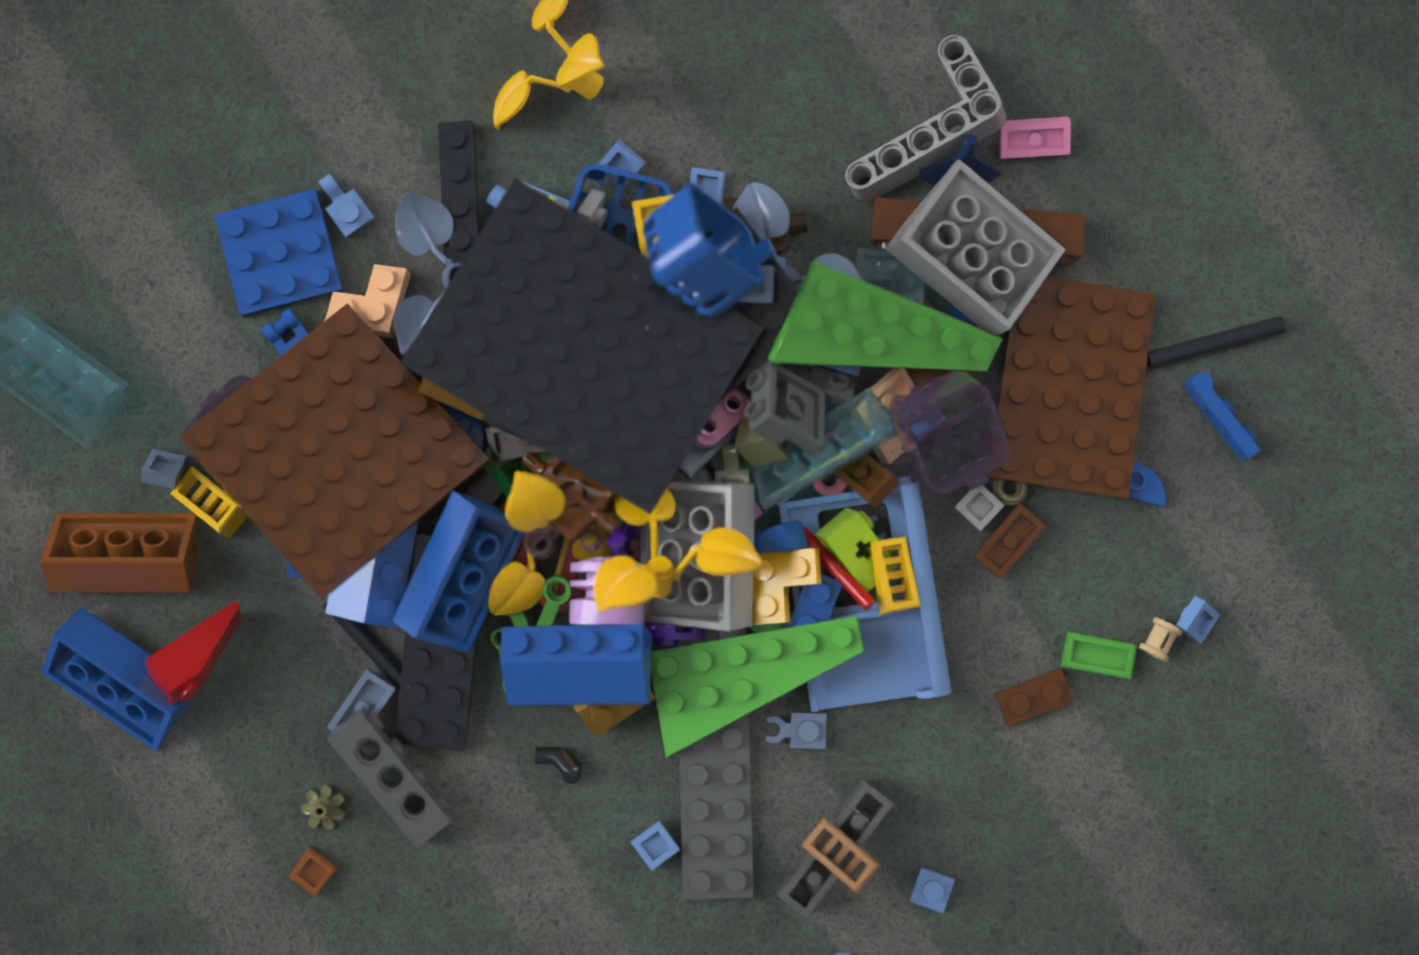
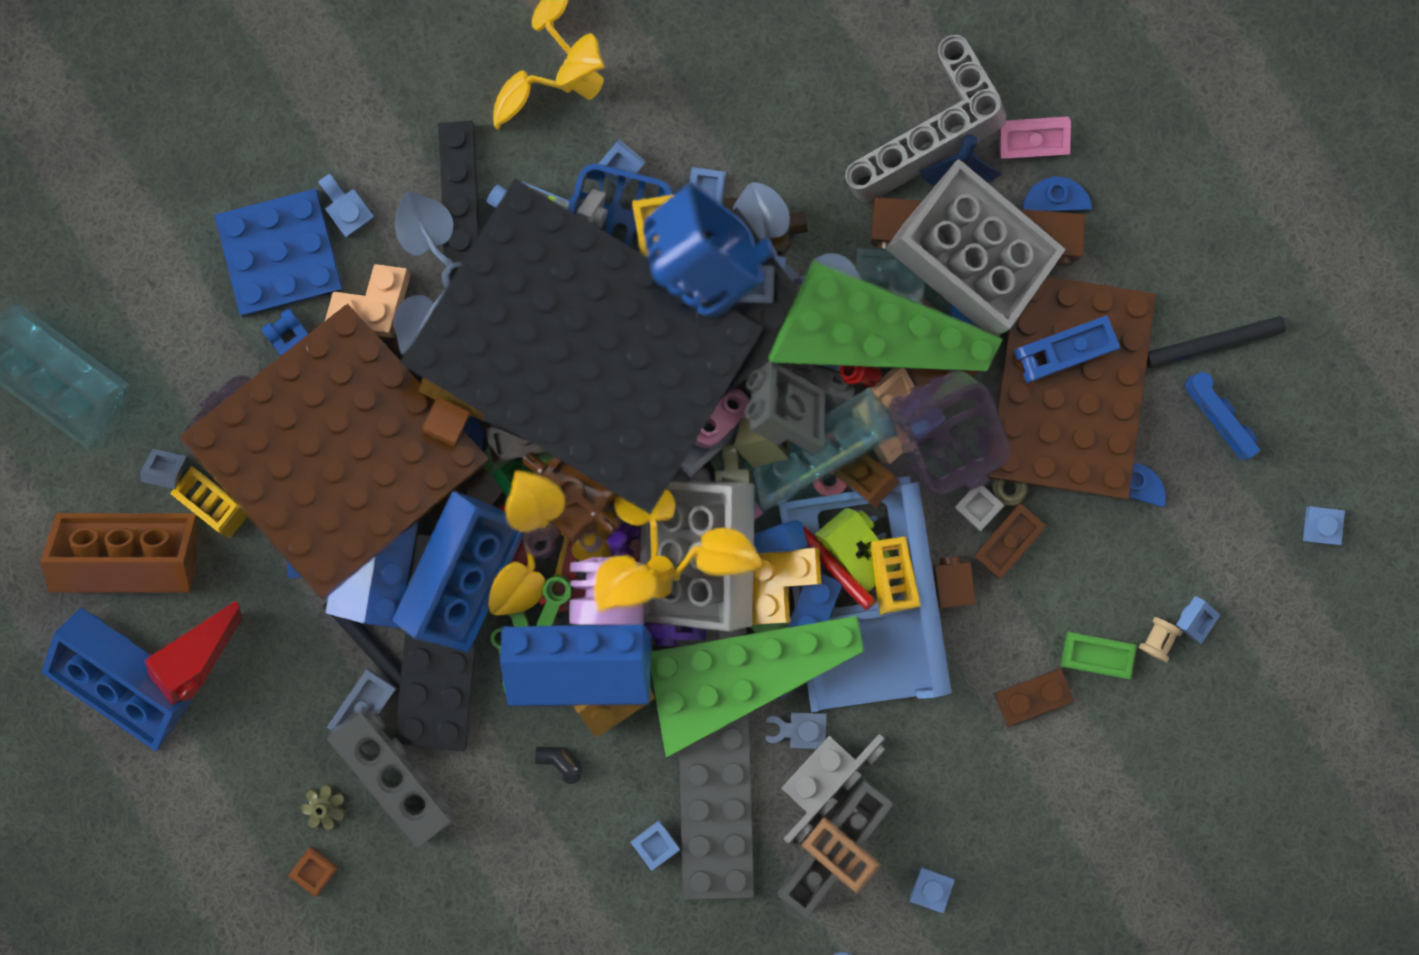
none -> dark orange tile [422,397,470,447]
none -> light grey bracket [781,734,886,844]
none -> red pin [840,365,882,387]
none -> reddish brown brick [932,556,976,609]
none -> blue plate [1014,315,1120,384]
none -> blue plate [1022,176,1092,213]
none -> medium blue plate [1303,506,1345,545]

